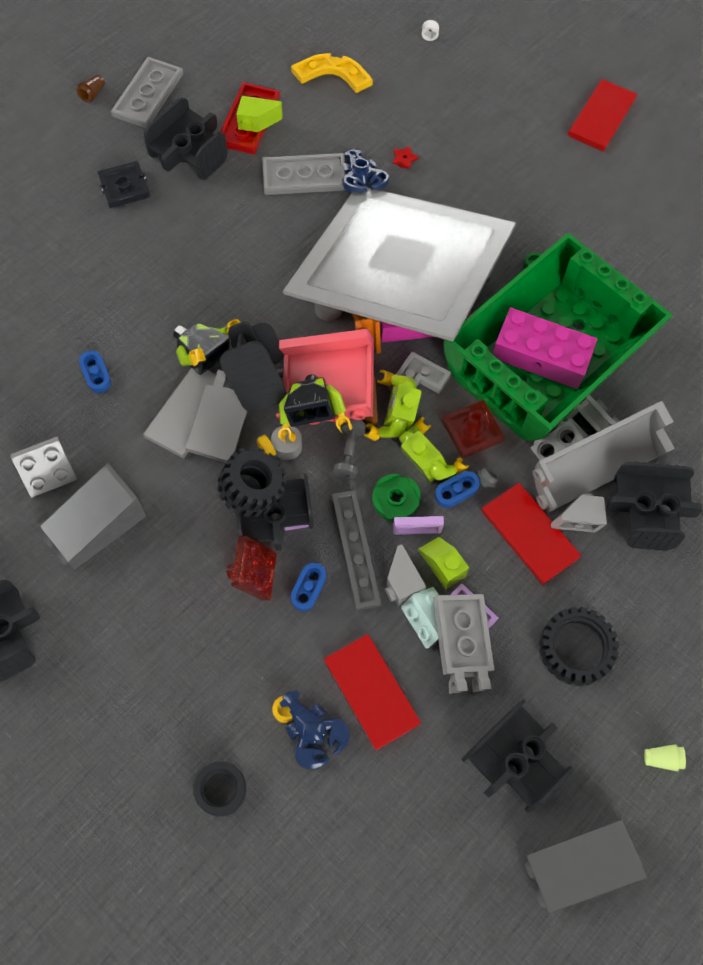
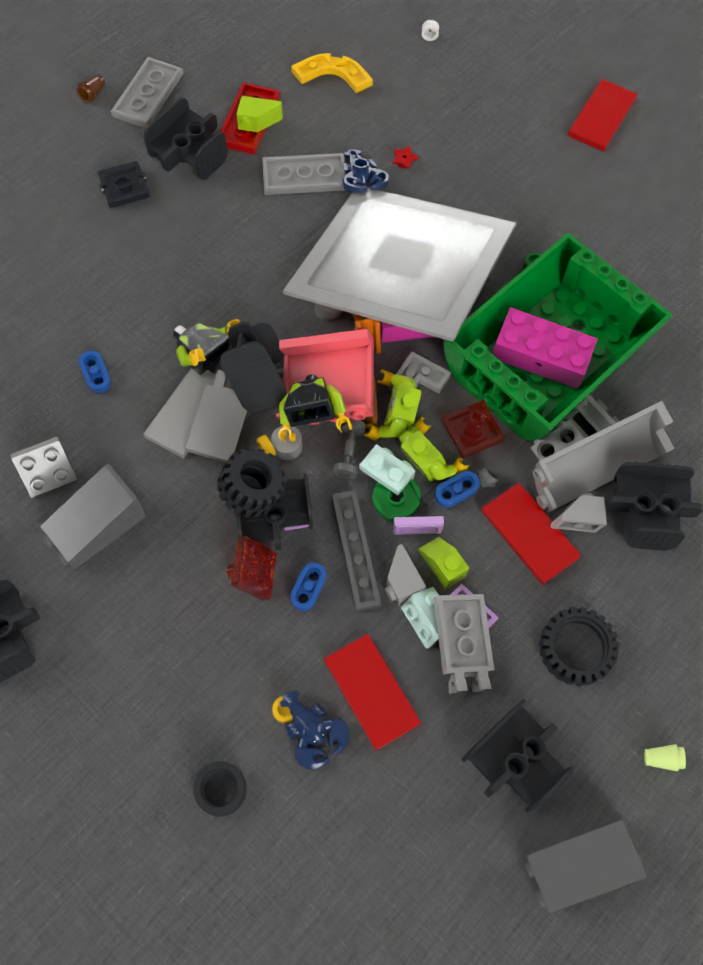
none -> light aqua bracket [359,444,415,495]

